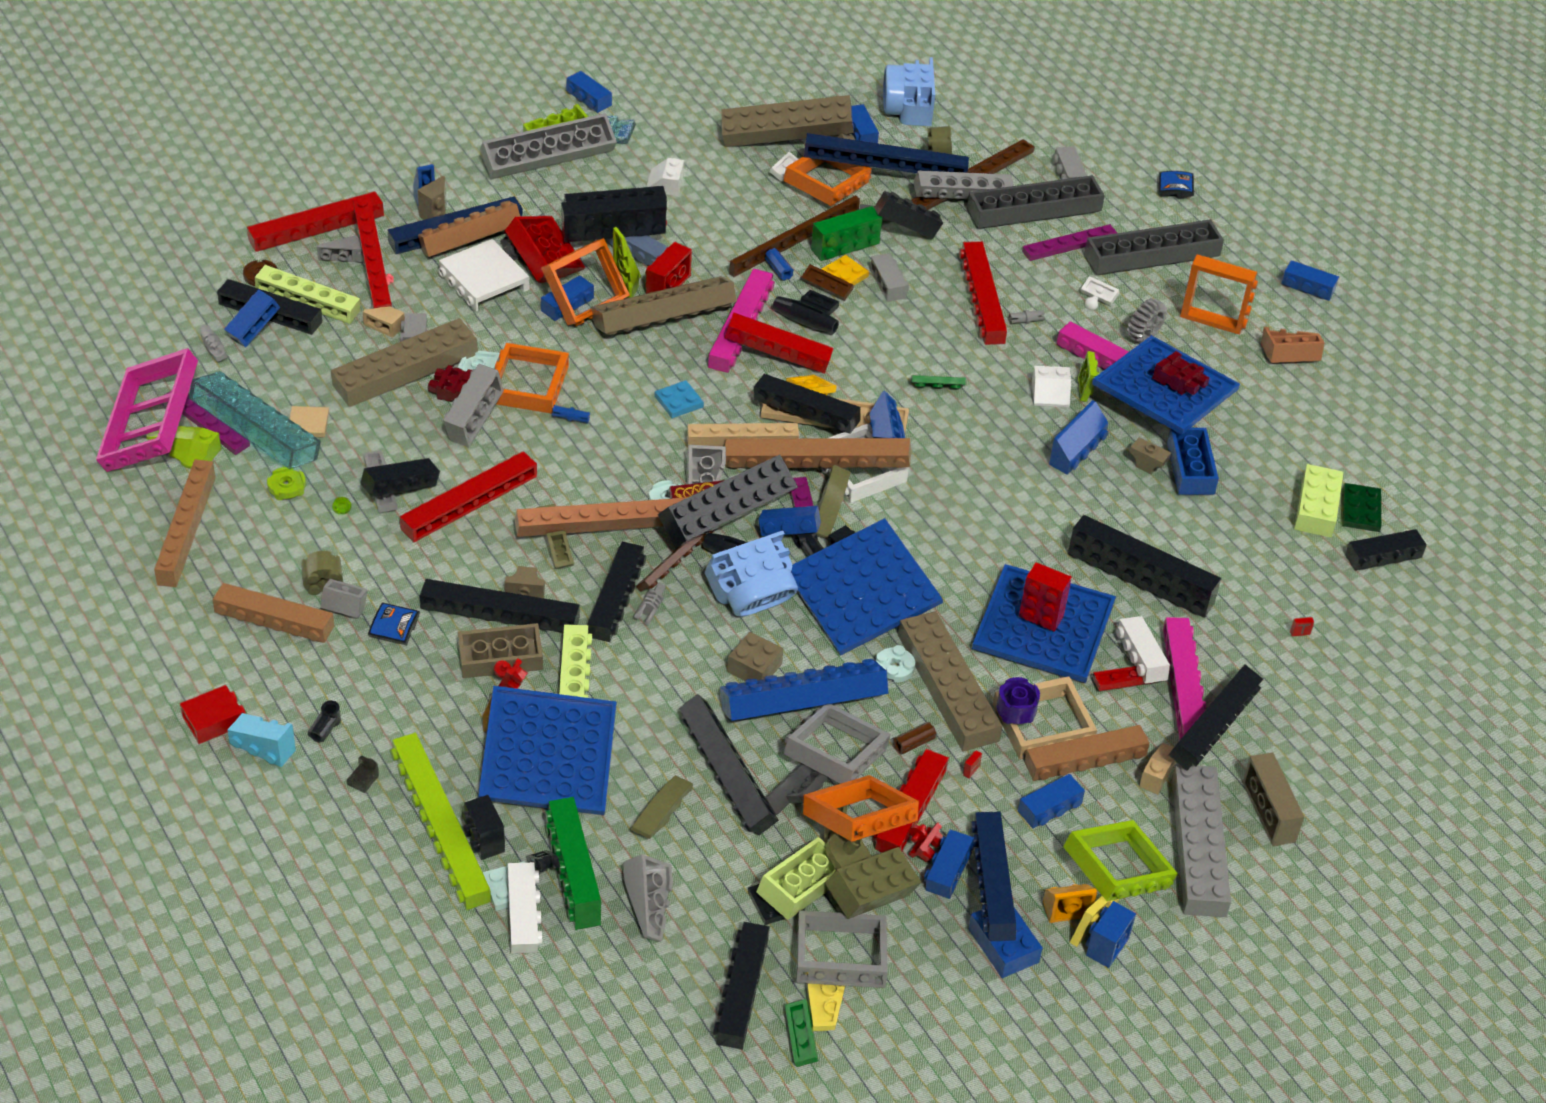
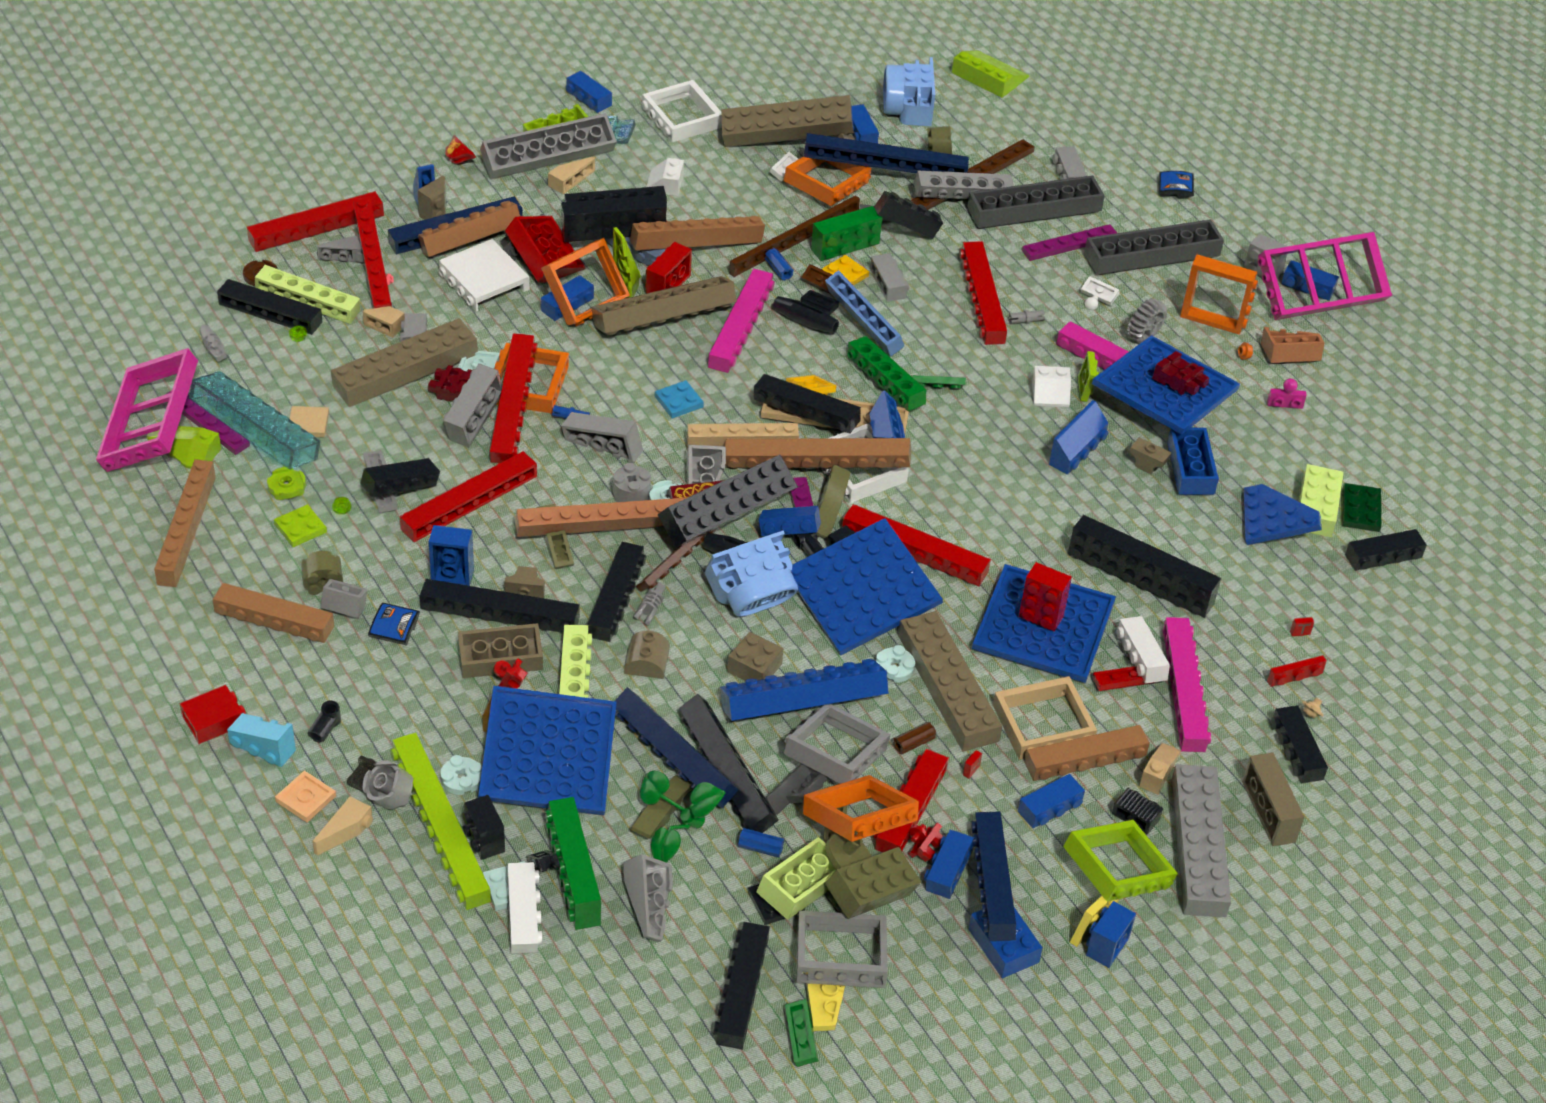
blue brick [224,289,280,348] -> none
red brick [725,312,834,374] -> none
dark purple brick [996,677,1040,724] -> none
light orange slope [1043,884,1097,923] -> none
black brick [1168,664,1263,771] -> none
none -> lime plate [274,504,327,547]
none -> light nougat plate [275,770,336,823]
none -> clear neon green plate [289,326,307,342]
none -> tan slope [313,797,373,855]
none -> light grey brick [363,760,413,809]
none -> blue brick [429,525,474,586]
none -> light aqua plate [440,755,482,795]
none -> red hat [445,135,476,164]
none -> red brick [490,333,538,463]
none -> tan slope [548,157,595,194]
none -> light grey wedge [561,412,643,464]
none -> light grey brick [613,463,651,502]
none -> dark blue brick [615,687,739,809]
none -> dark tan brick [624,631,670,679]
none -> medium nougat brick [630,216,765,250]
none -> green plant [640,770,726,863]
none -> white window [641,80,722,142]
none -> blue axle [738,828,784,858]
none -> medium blue brick [825,270,904,357]
none -> red brick [842,504,991,587]
none -> green brick [847,336,927,411]
none -> lime slope [952,50,1029,98]
none -> black brick [1112,788,1163,835]
none -> orange plate [1238,342,1253,360]
none -> light grey brick [1244,233,1288,279]
none -> blue plate [1244,484,1322,545]
none -> dark pink window [1258,232,1392,320]
none -> dark pink plate [1267,378,1307,409]
none -> red plate [1267,655,1327,687]
none -> black brick [1271,705,1328,784]
none -> tan plant [1302,697,1323,718]

